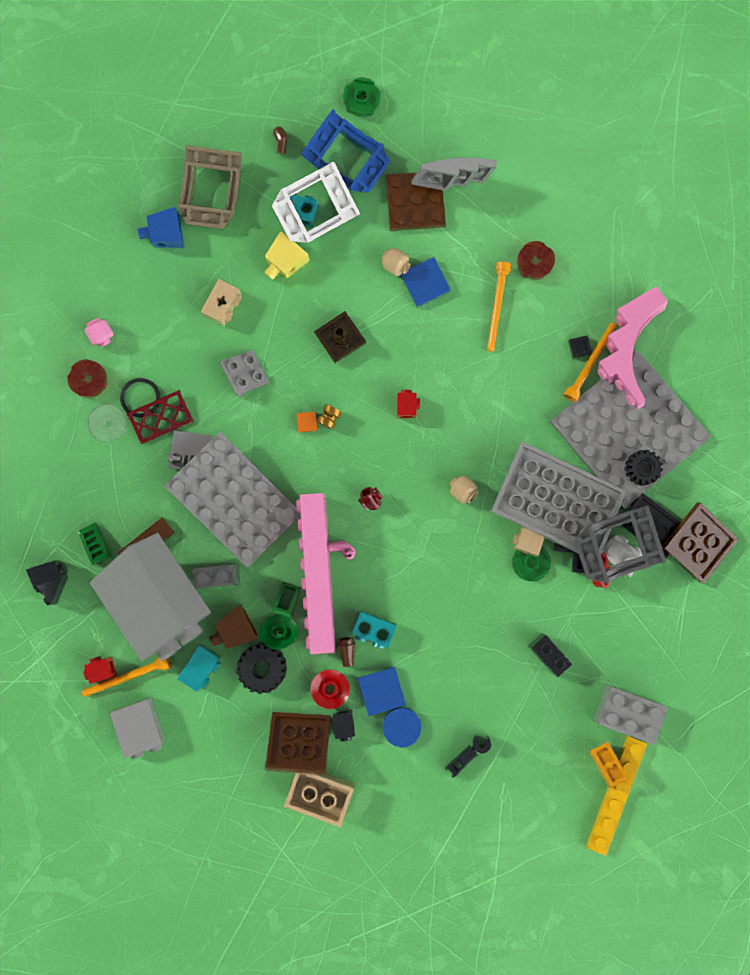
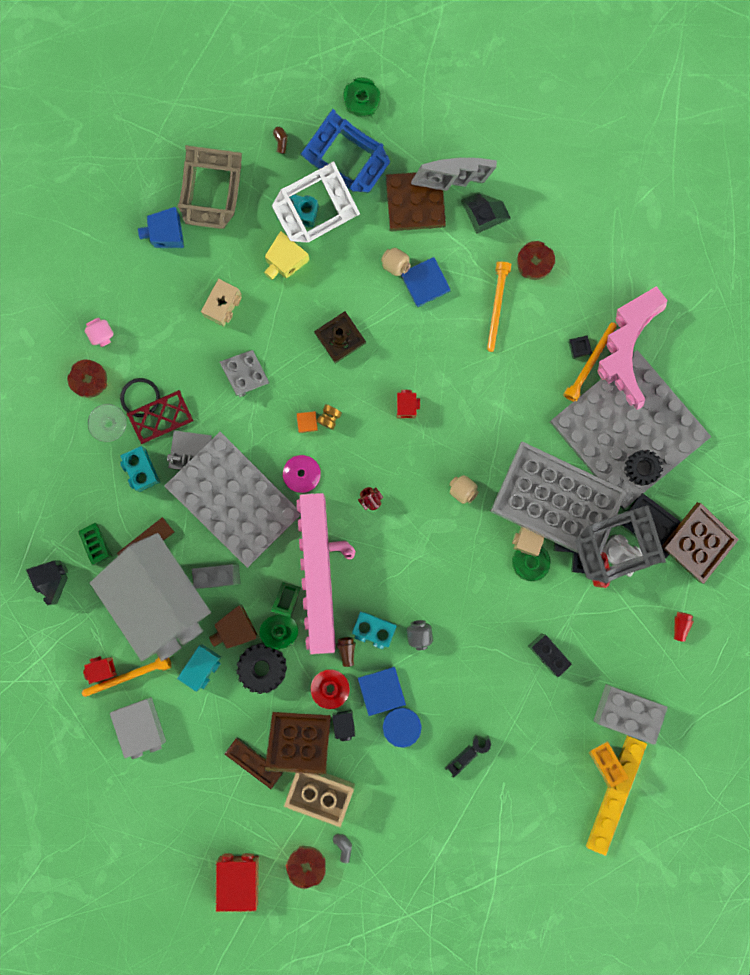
none -> teal brick [120,446,161,492]
none -> red brick [216,853,259,912]
none -> reddish brown tile [224,737,283,789]
none -> dark pink dish [283,455,321,493]
none -> clear red plate [286,846,326,889]
none -> dark grey arm [333,833,352,863]
none -> dark grey head [407,620,433,651]
none -> black slope [461,192,511,234]
none -> red cone [674,612,694,642]

